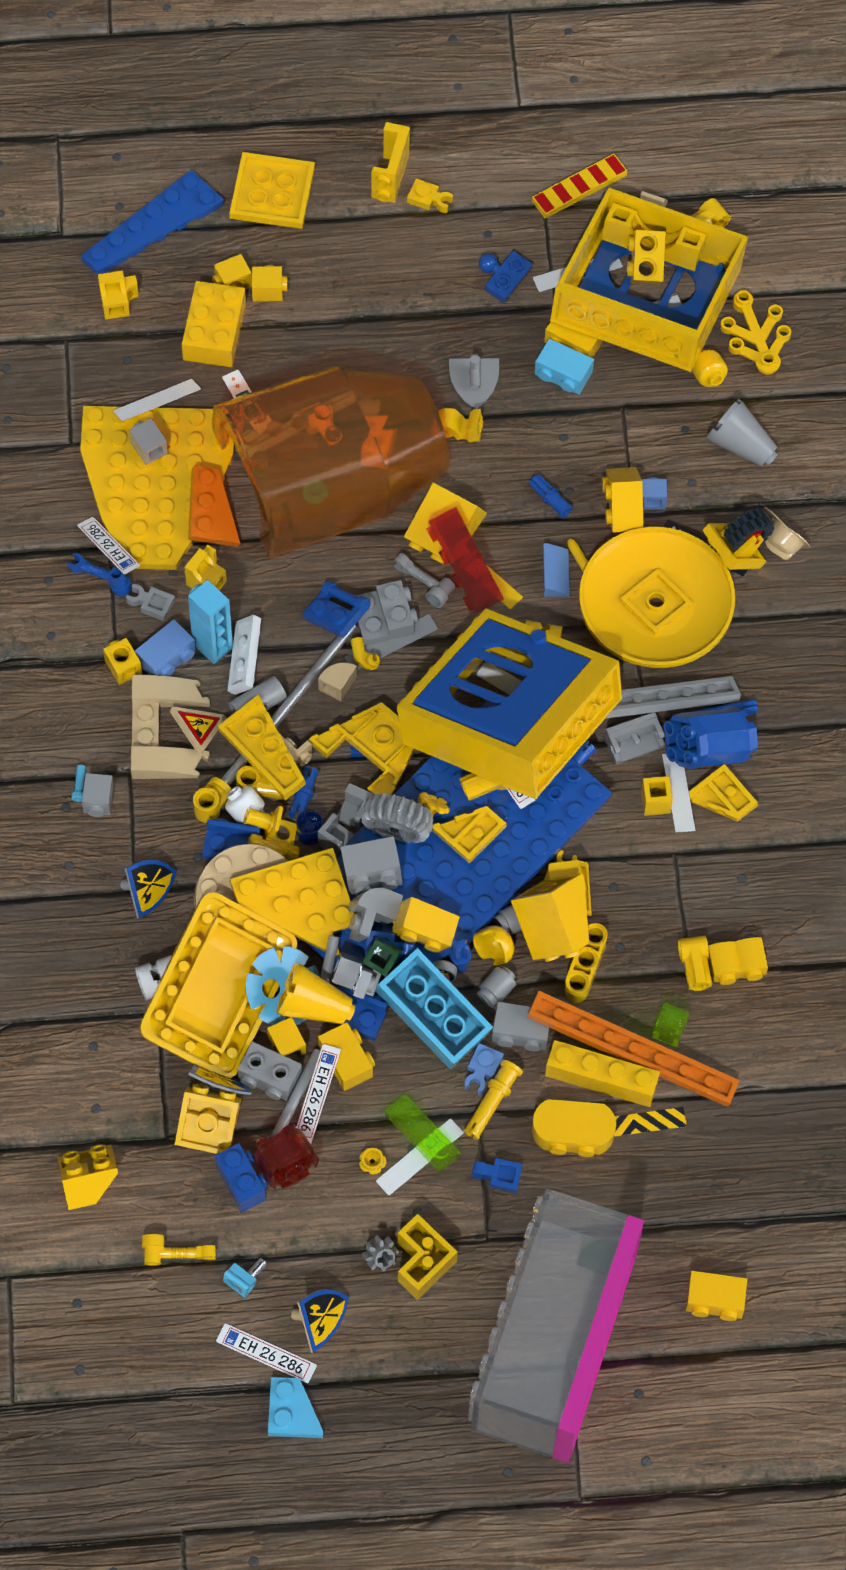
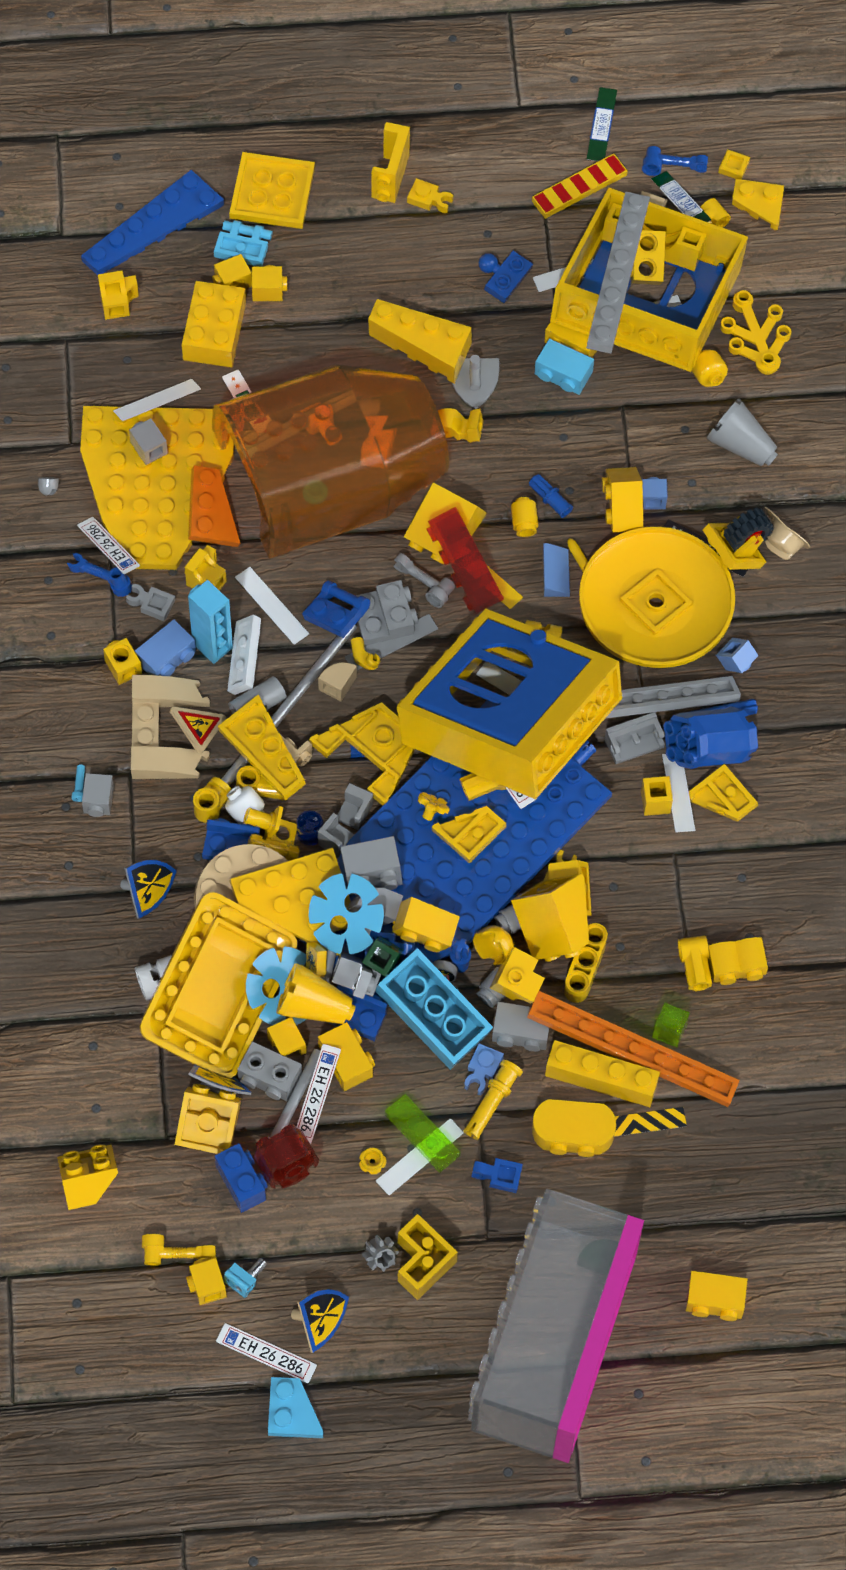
blue pin [288,766,319,821] -> none
light grey gear [361,793,434,844] -> none
none -> light grey hinge [38,477,59,496]
none -> yellow brick [186,1258,227,1305]
none -> medium azure plate [214,220,273,267]
none -> white sticker [235,567,309,644]
none -> yellow tile [306,941,327,977]
none -> medium azure piece [308,874,384,954]
none -> yellow wedge [368,299,472,384]
none -> yellow brick [490,947,545,1004]
none -> yellow brick [511,497,539,537]
none -> sticker [586,87,617,161]
none -> light grey plate [586,192,650,354]
none -> blue brick [642,146,708,176]
none -> sticker [651,171,711,222]
none -> medium blue plate [716,638,758,673]
none -> yellow tile [718,149,750,179]
none -> yellow wing [732,179,784,230]

